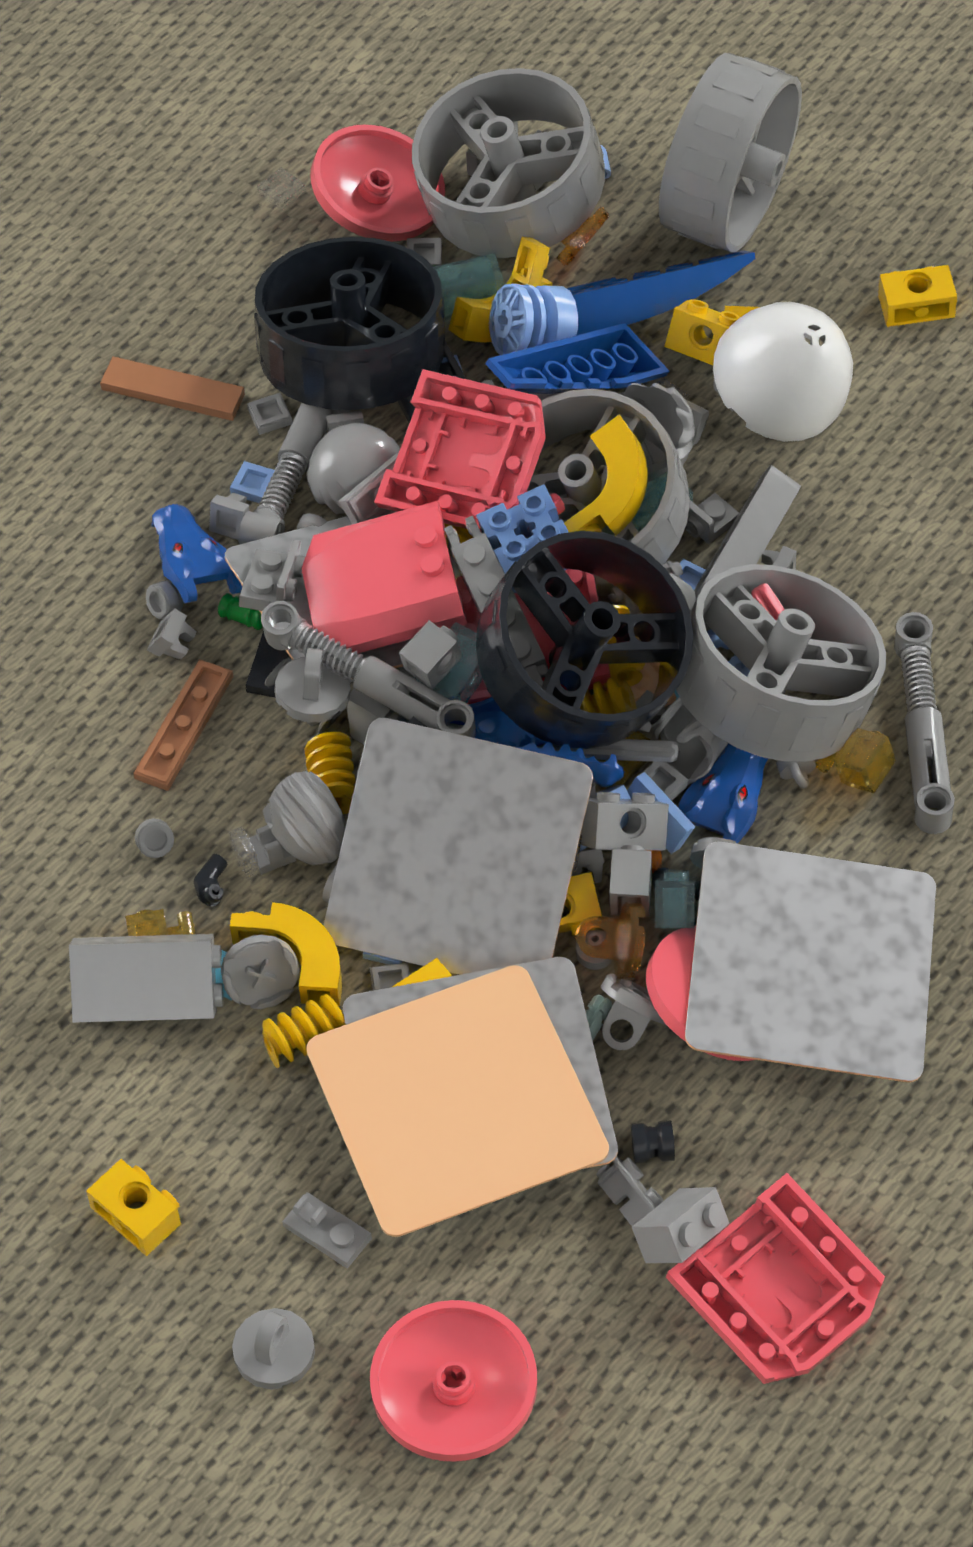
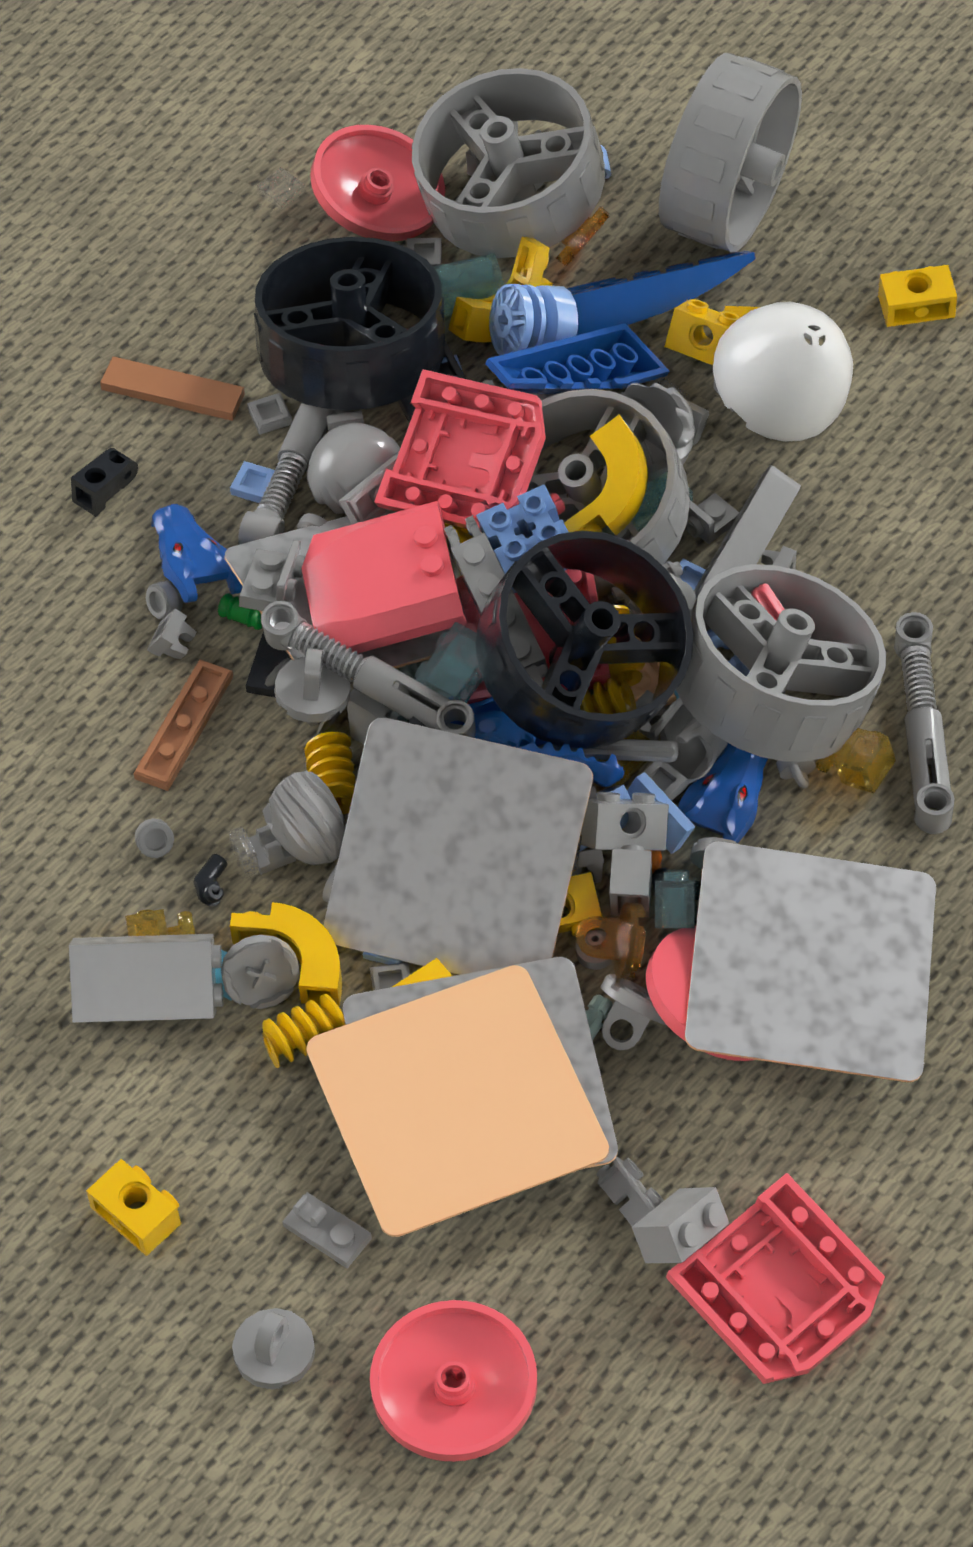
light grey tile [209,493,249,540] -> none
light grey brick [399,620,462,690] -> none
black wheel [631,1120,675,1164] -> none
none -> black leg [71,448,138,517]

